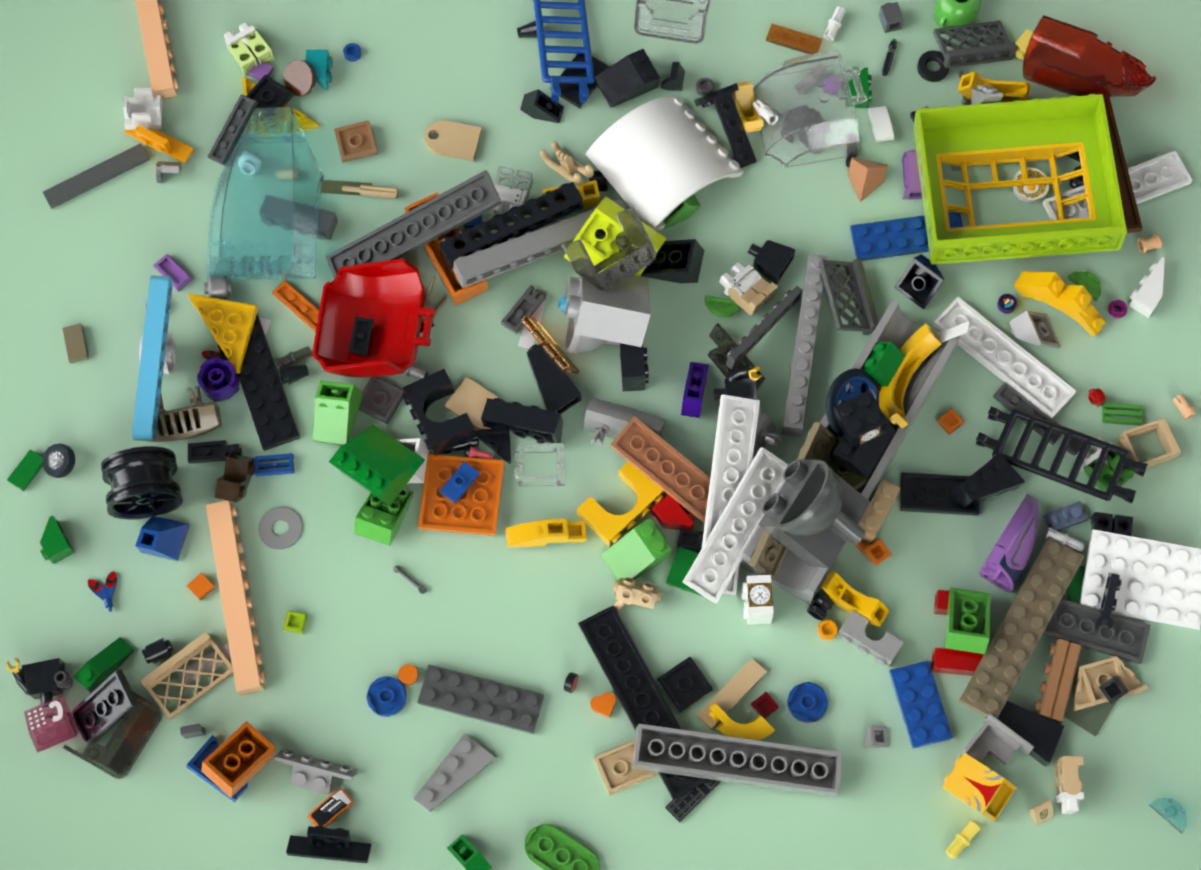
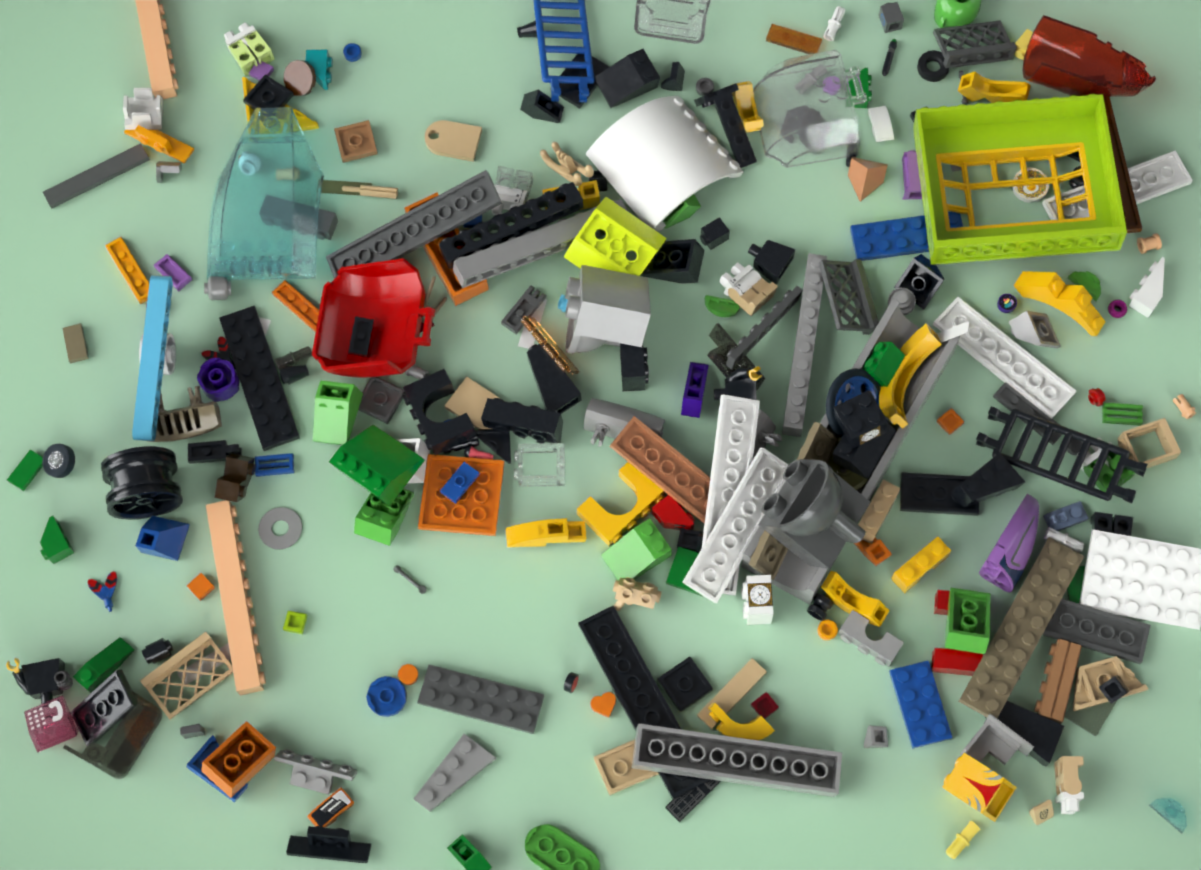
yellow tile [187,293,259,374] -> none
dark grey tile [208,94,258,166] -> none
clear smoke windscreen [562,207,656,290] -> none
white axle [753,99,778,125] -> none
blue tile [787,682,828,723] -> none
light grey slope [971,84,1003,105] -> none
black plate [1097,573,1122,629] -> none
none -> light orange tile [105,237,149,304]
none -> black brick [700,217,730,250]
none -> light grey plate [888,288,916,315]
none -> yellow arch [891,536,951,594]

